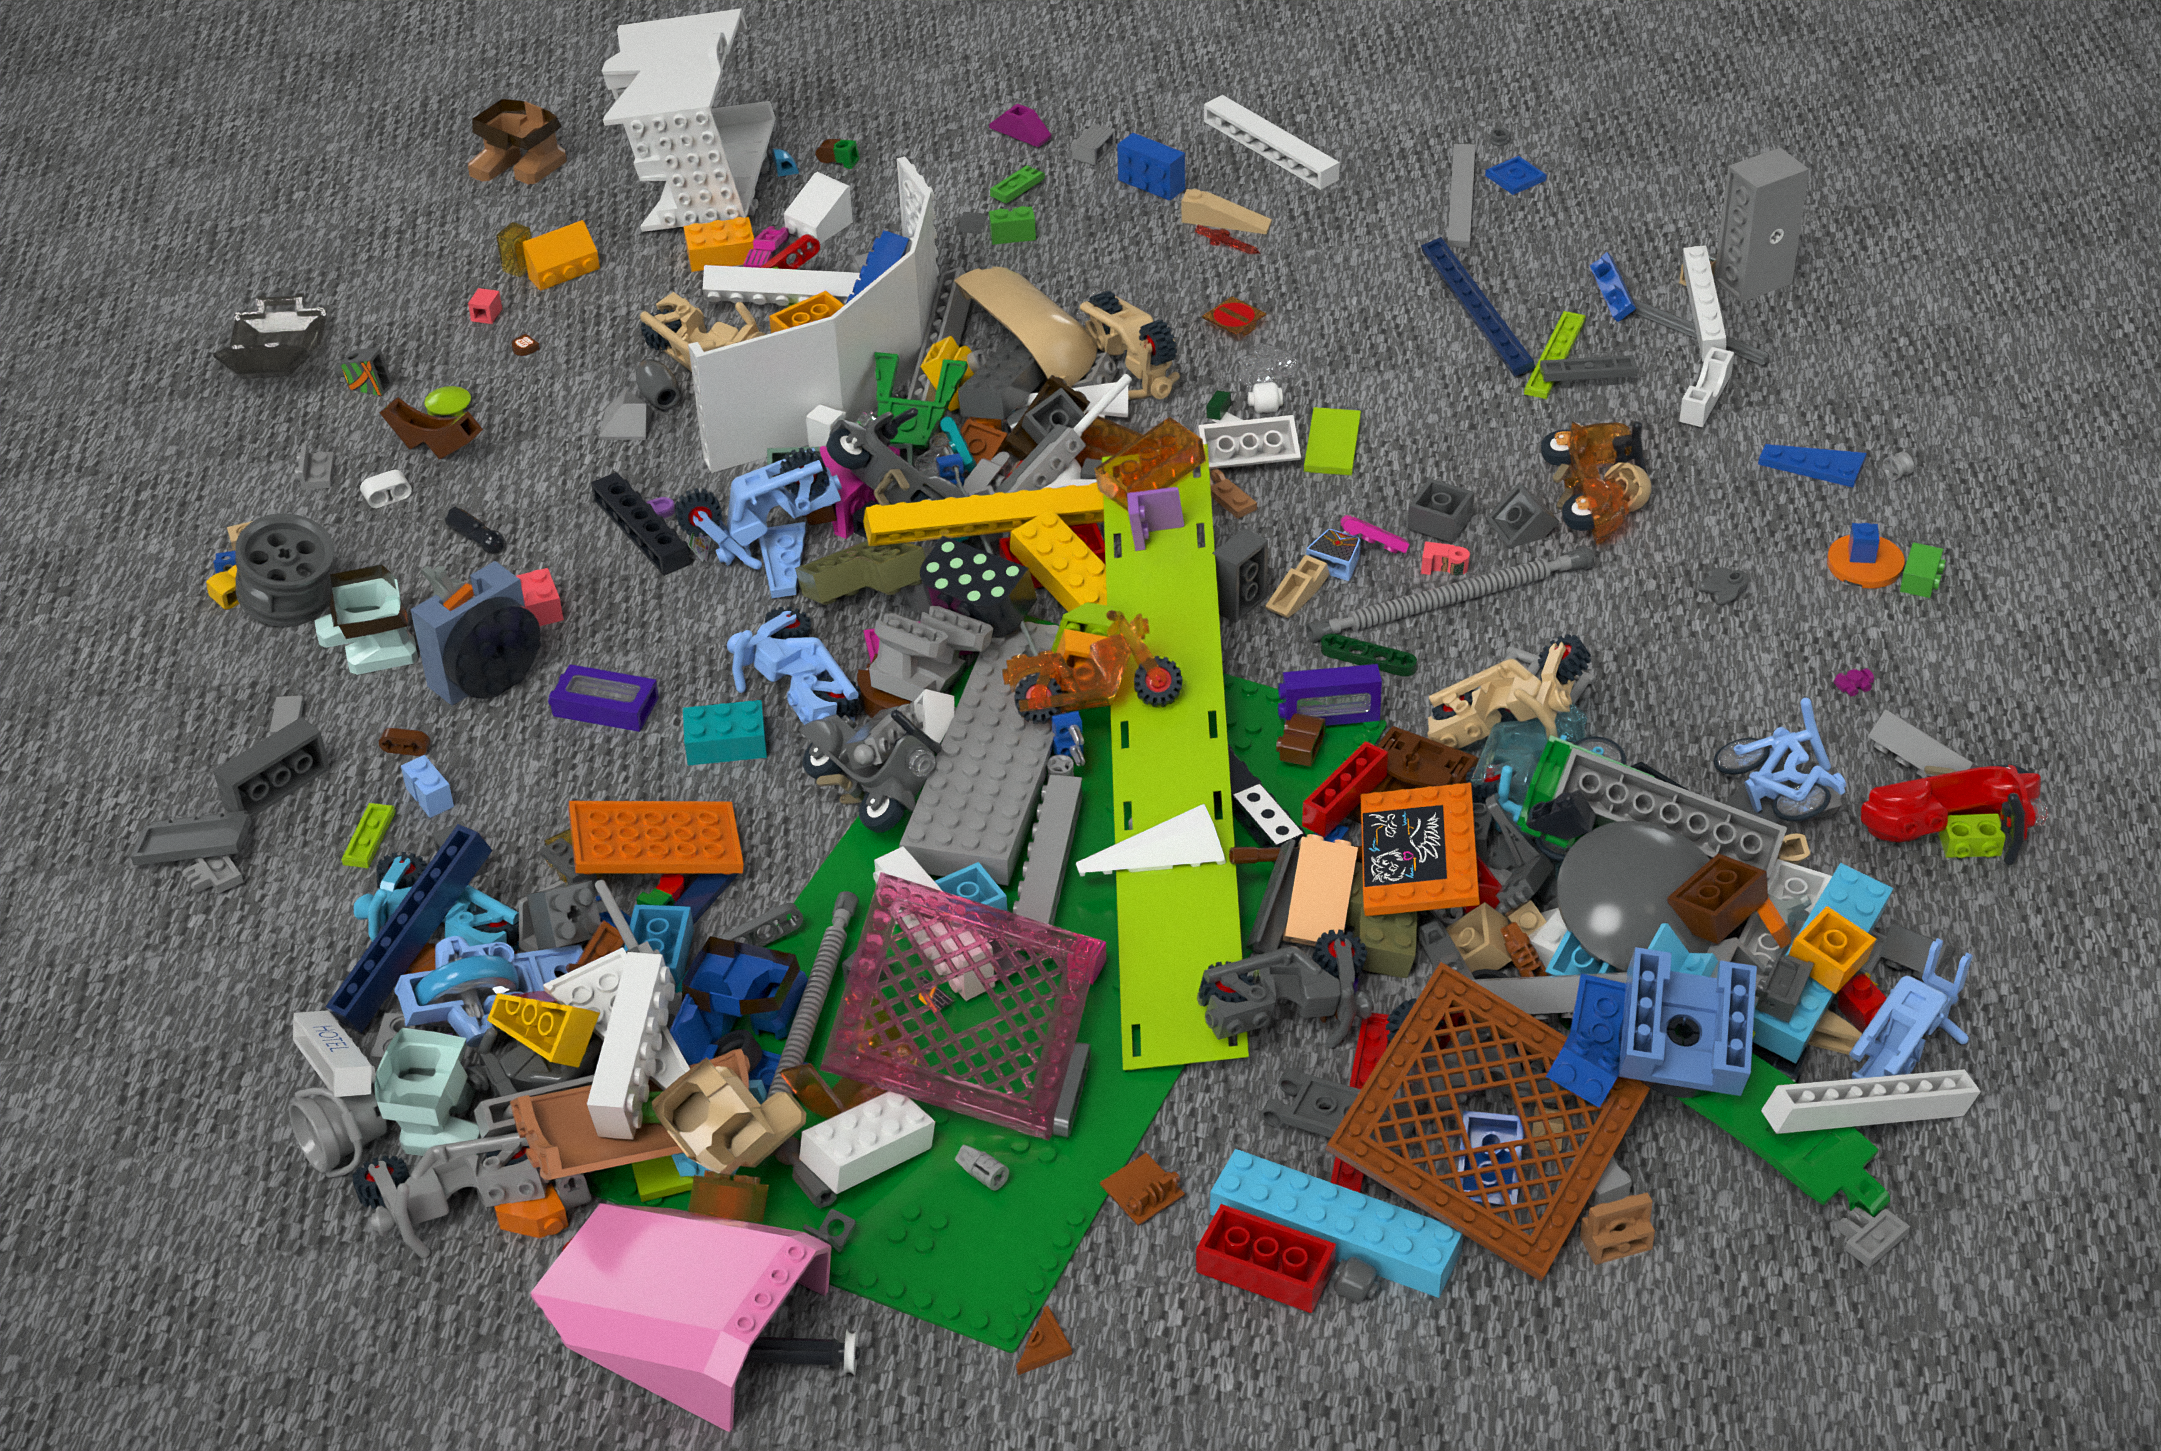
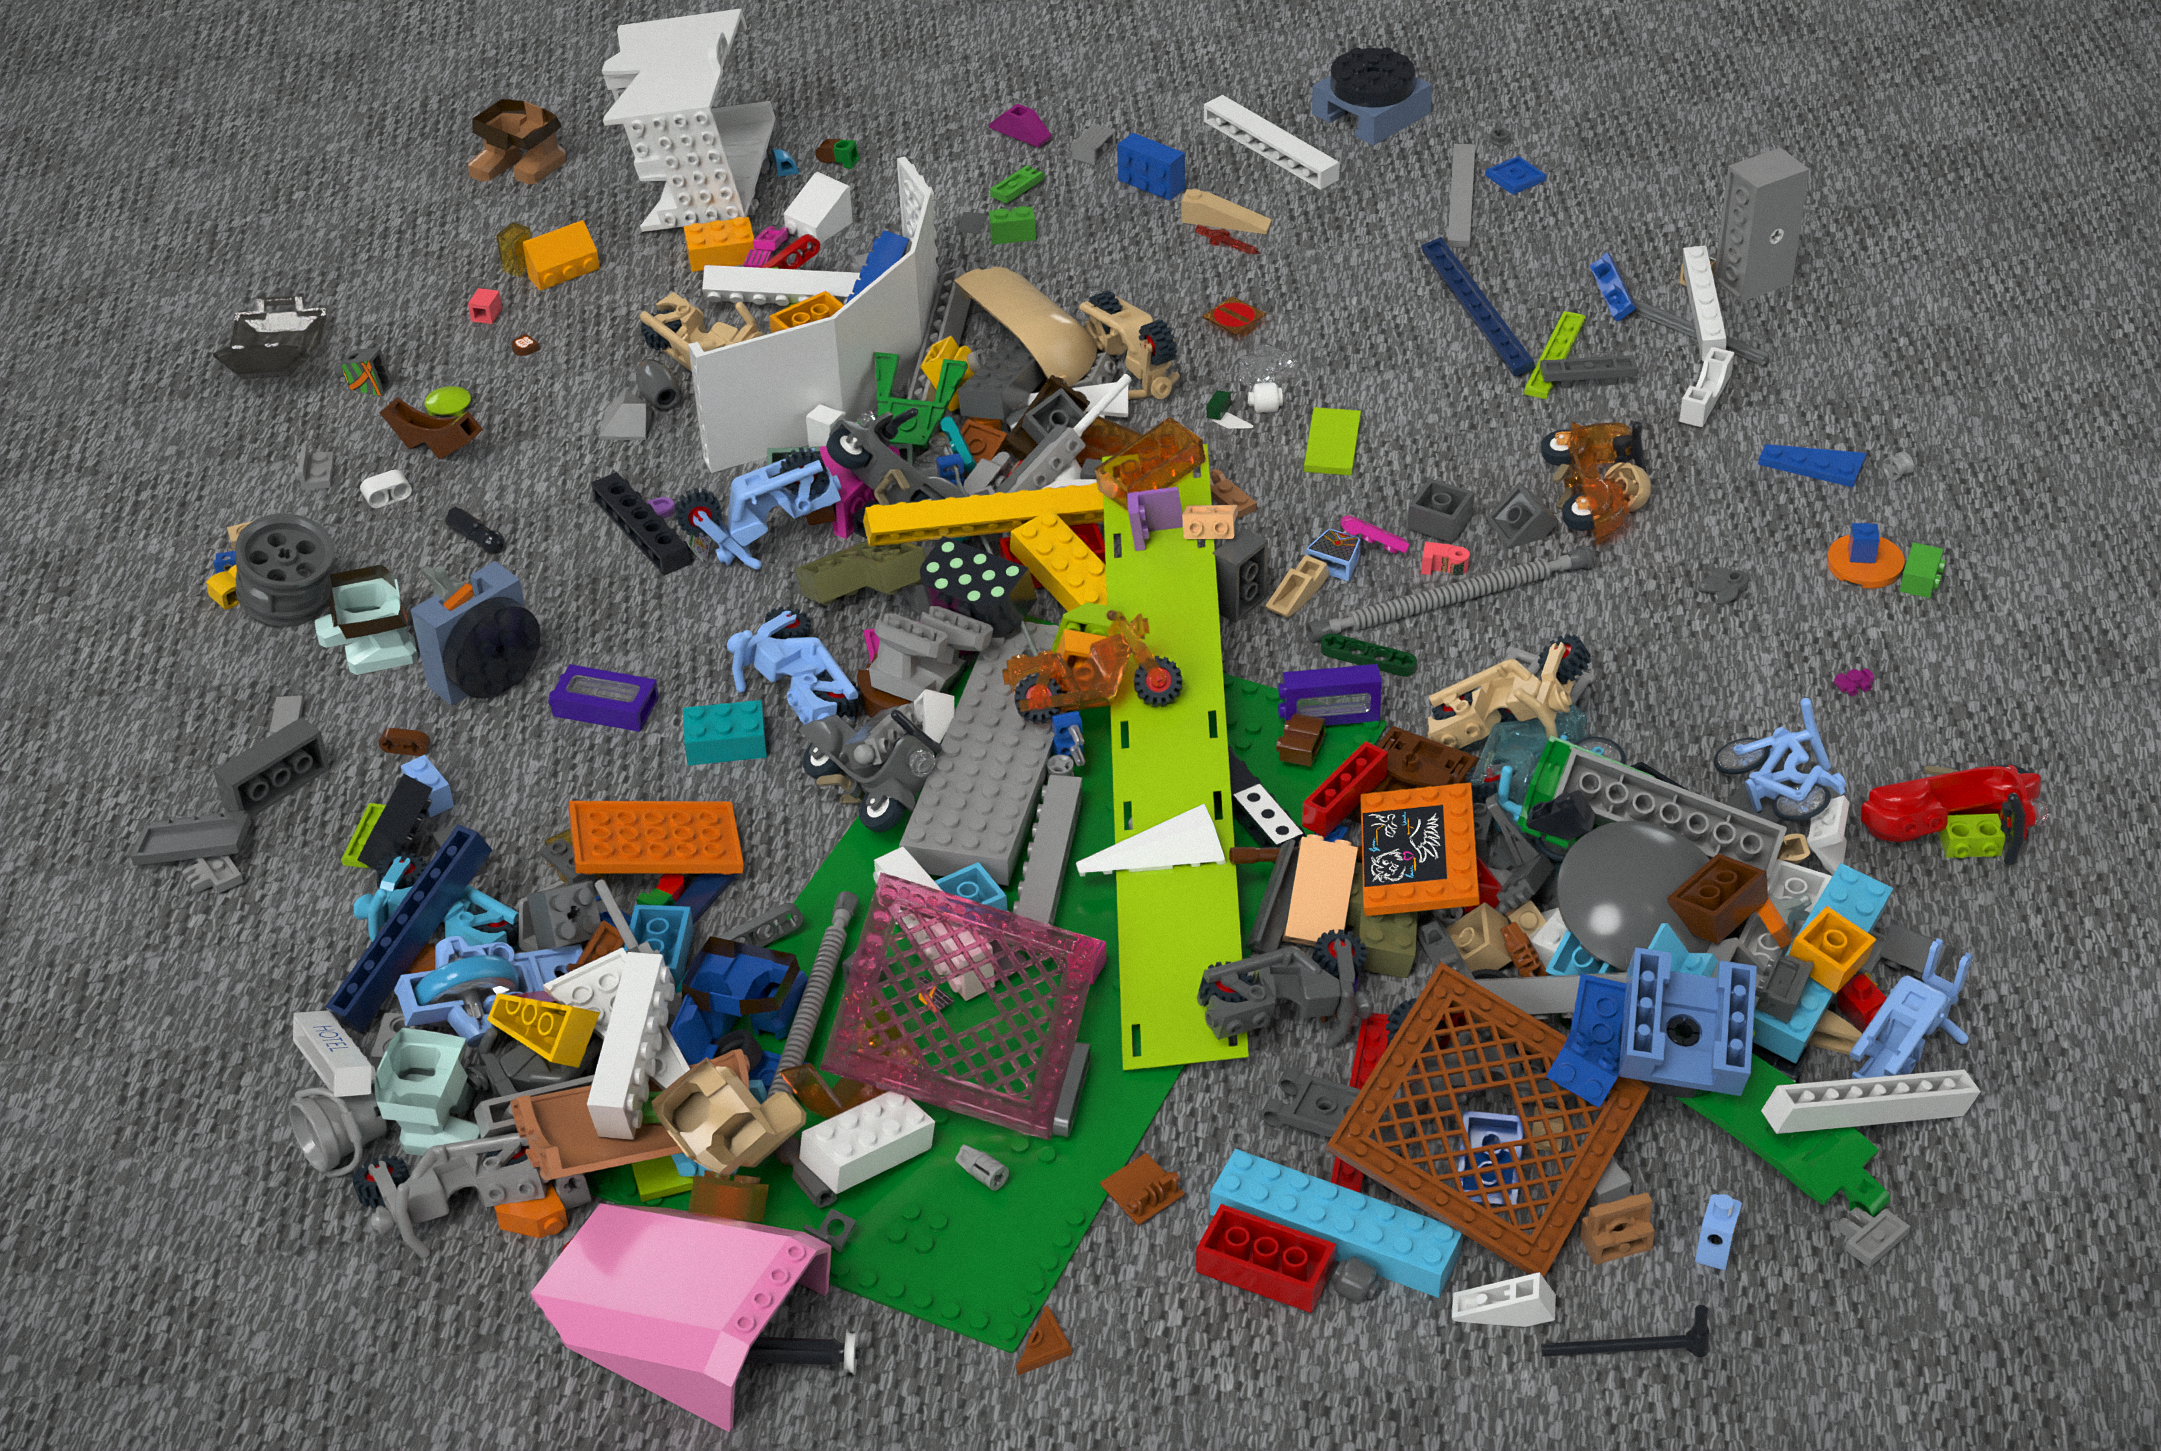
coral brick [516,568,564,626] -> none
light blue wing [758,522,806,599] -> none
white slope [1197,415,1301,469] -> none
light grey slope [1868,709,1979,778] -> none
none -> black brick [357,774,433,870]
none -> light nougat bracket [1182,505,1238,539]
none -> piece [1312,47,1432,146]
none -> white slope [1452,1272,1556,1327]
none -> black bar [1541,1305,1709,1357]
none -> light blue torso [1695,1194,1742,1271]
none -> white bracket [1807,795,1849,876]

